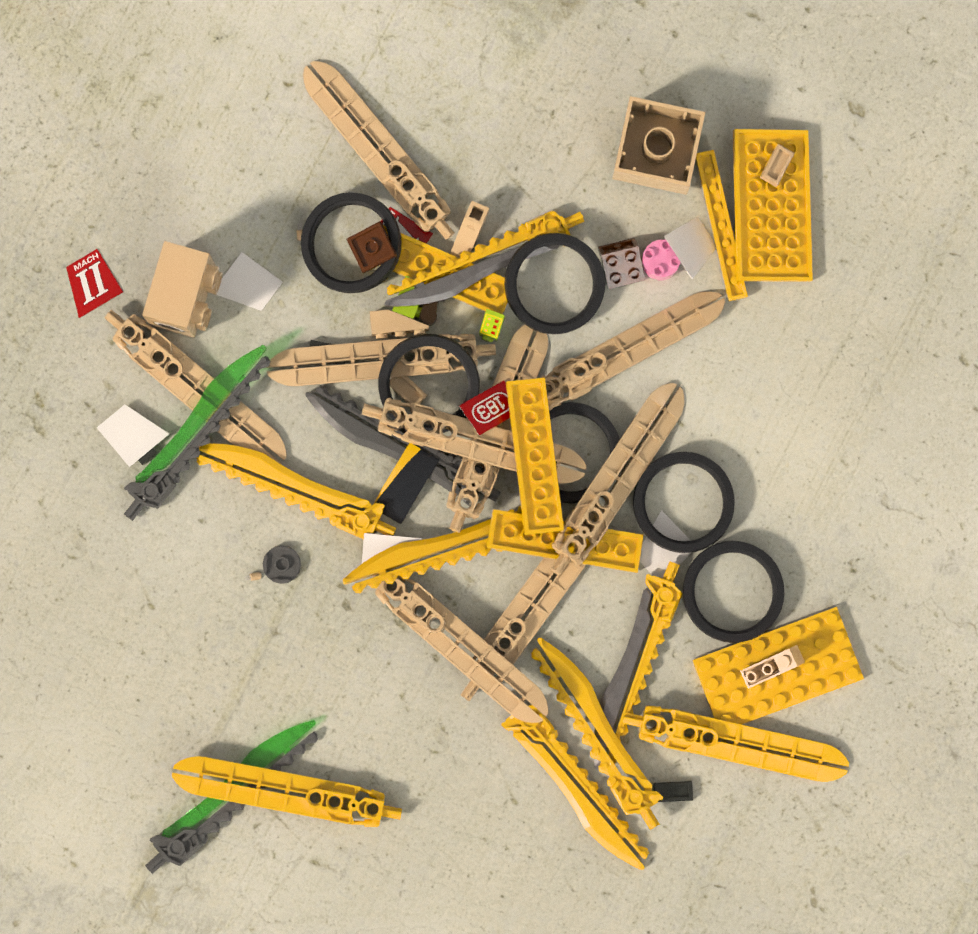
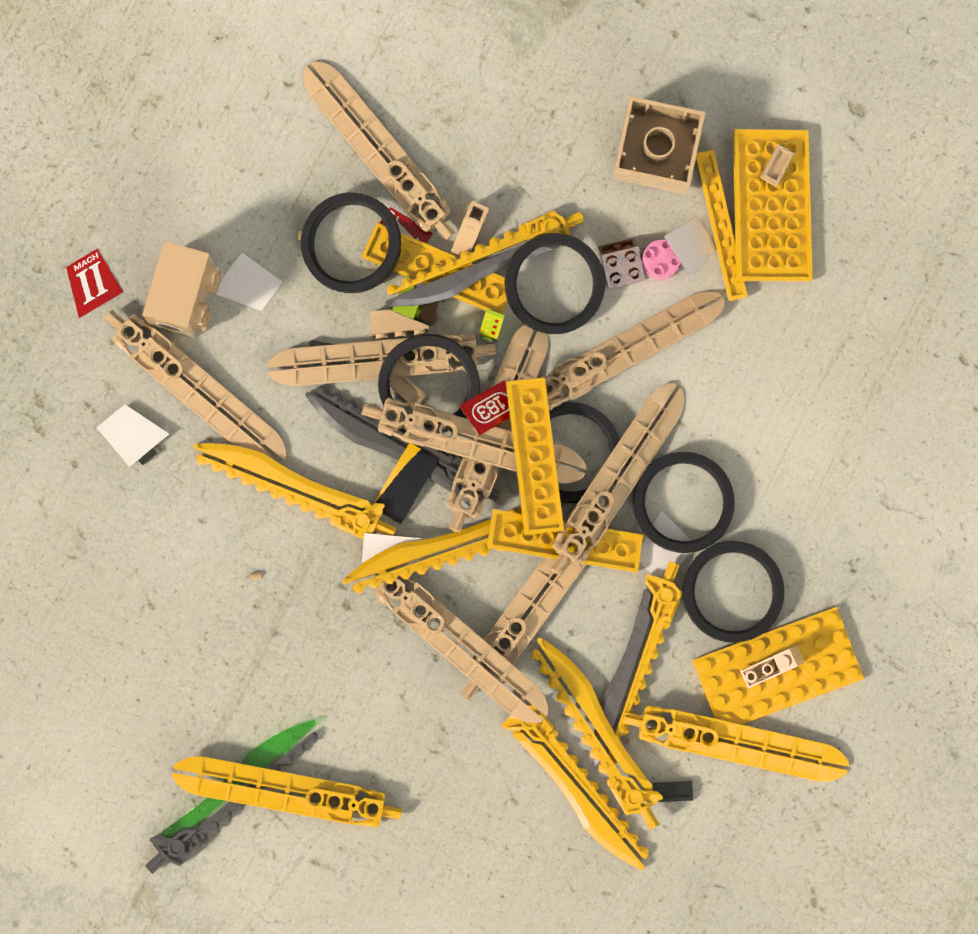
piece [124,345,271,521] -> none
dark grey tile [263,545,301,584] -> none
reddish brown tile [346,221,397,273] -> none

